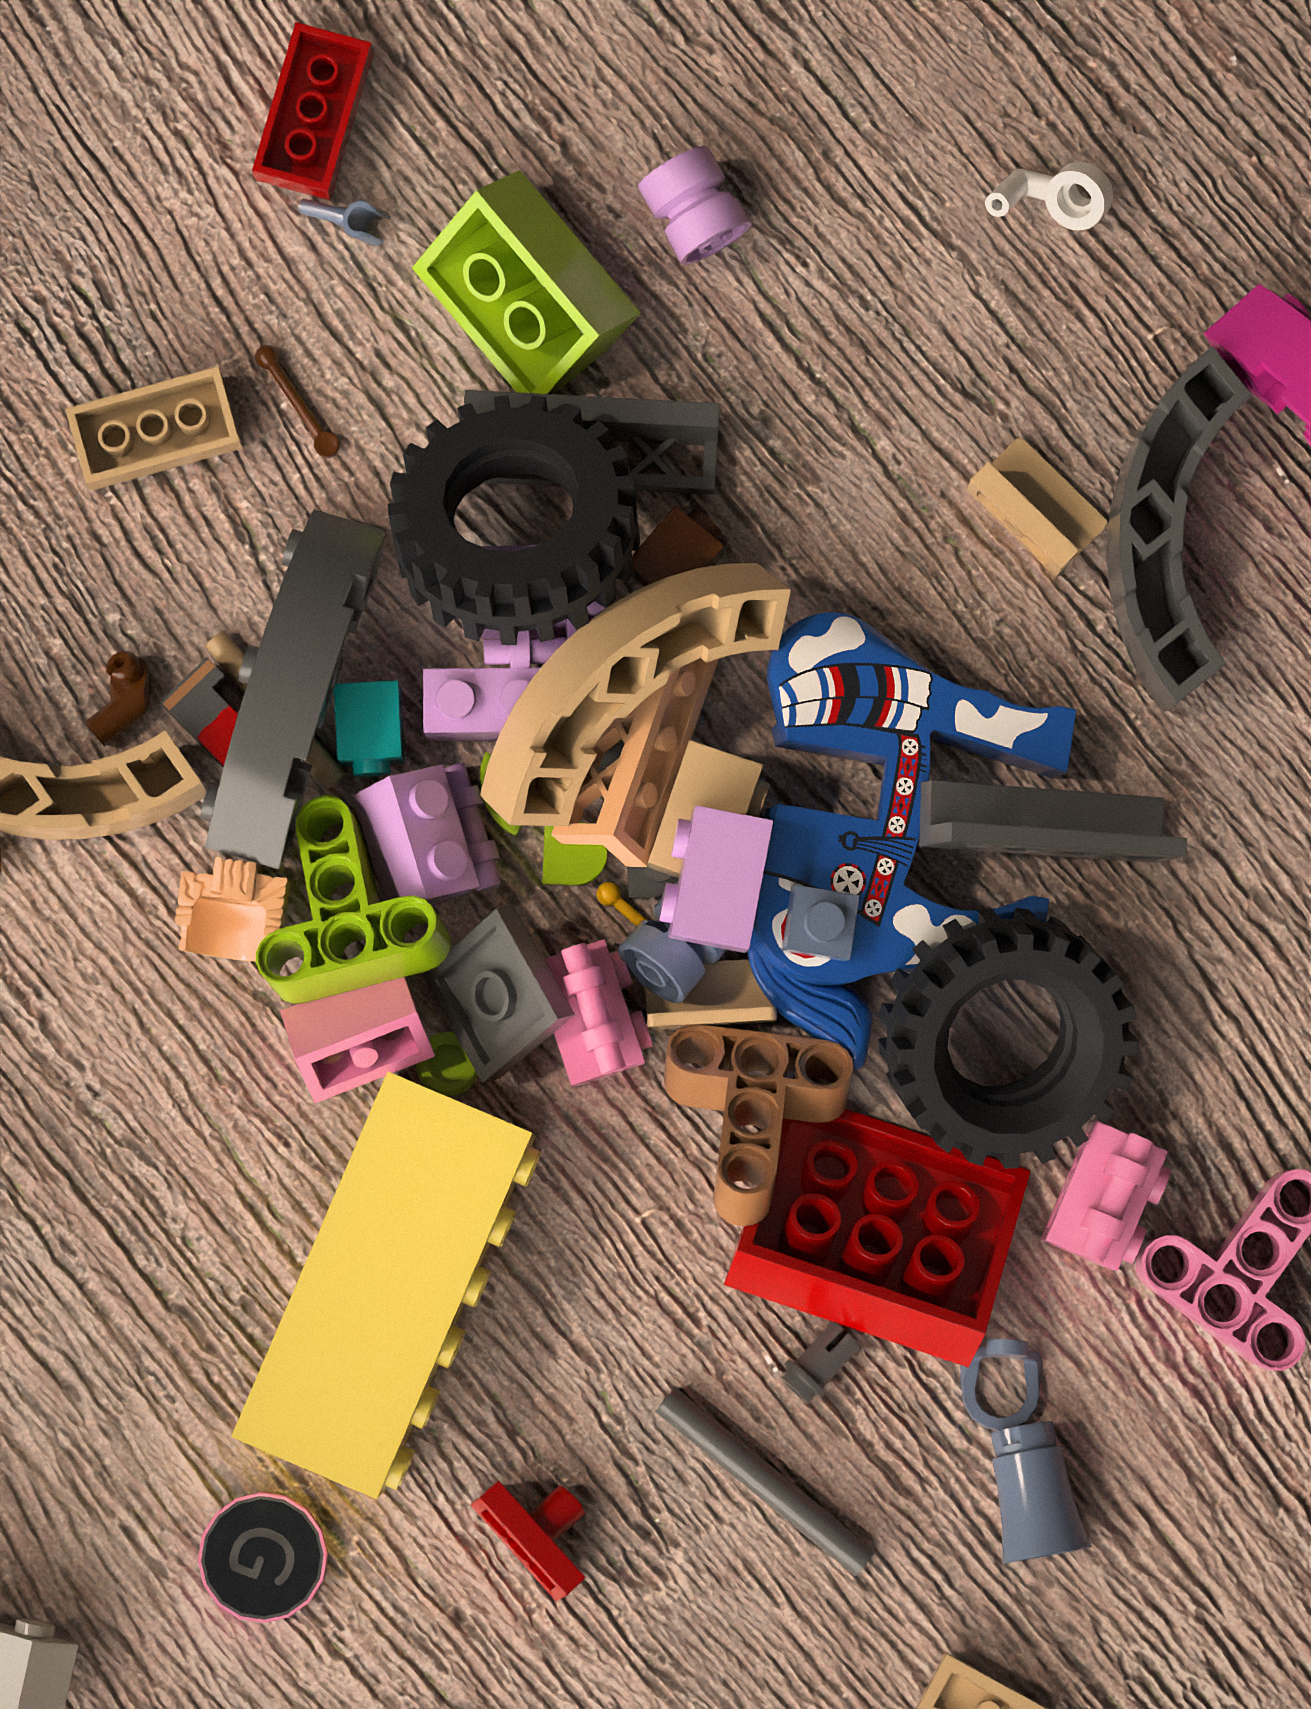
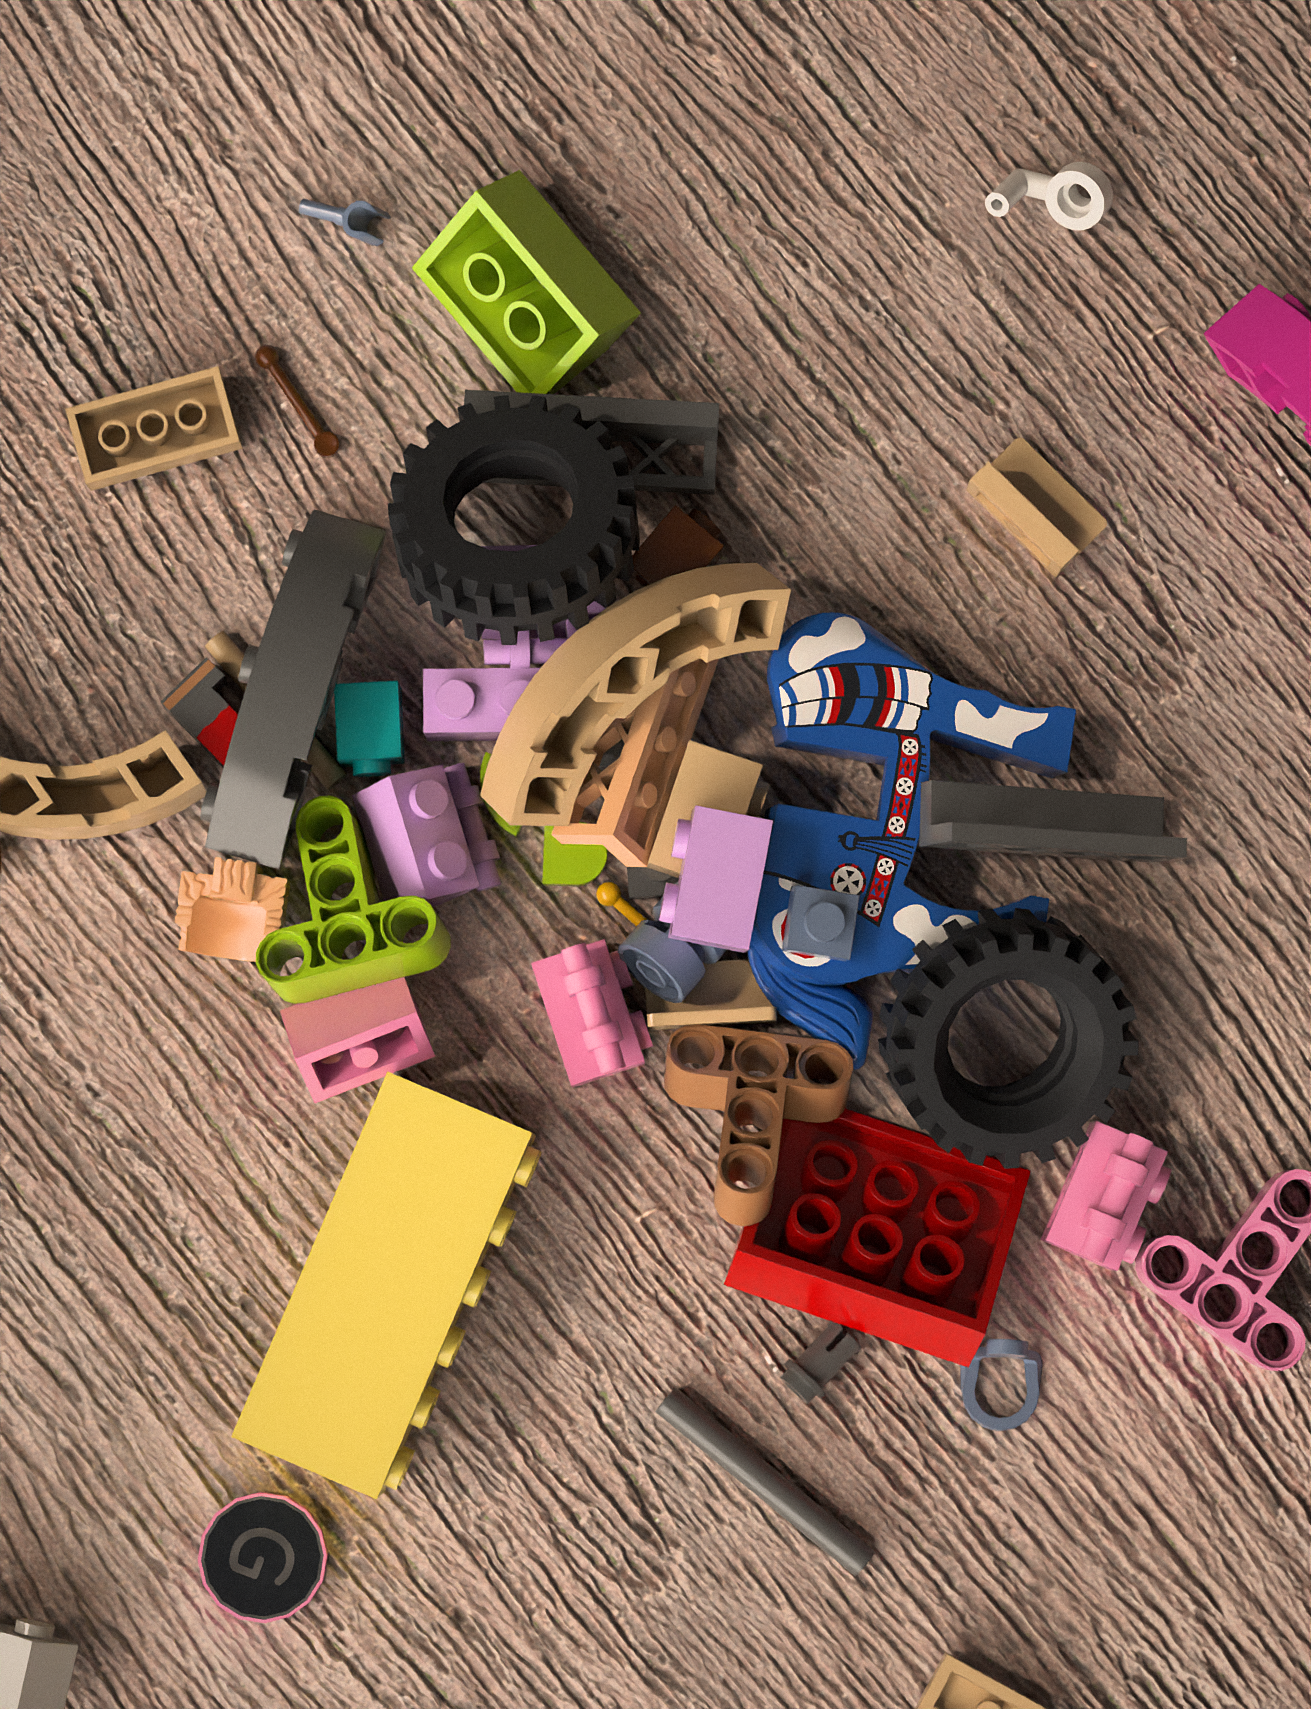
reddish brown arm [85,650,151,747] -> none
red piece [252,22,374,201] -> none
lime tile [416,1032,478,1097] -> none
dark grey plate [422,905,575,1083] -> none
red tile [470,1480,586,1601] -> none
lavender wheel [638,146,752,265] -> none
sand blue plant [991,1421,1092,1564] -> none
dark grey brick [1107,346,1252,712] -> none

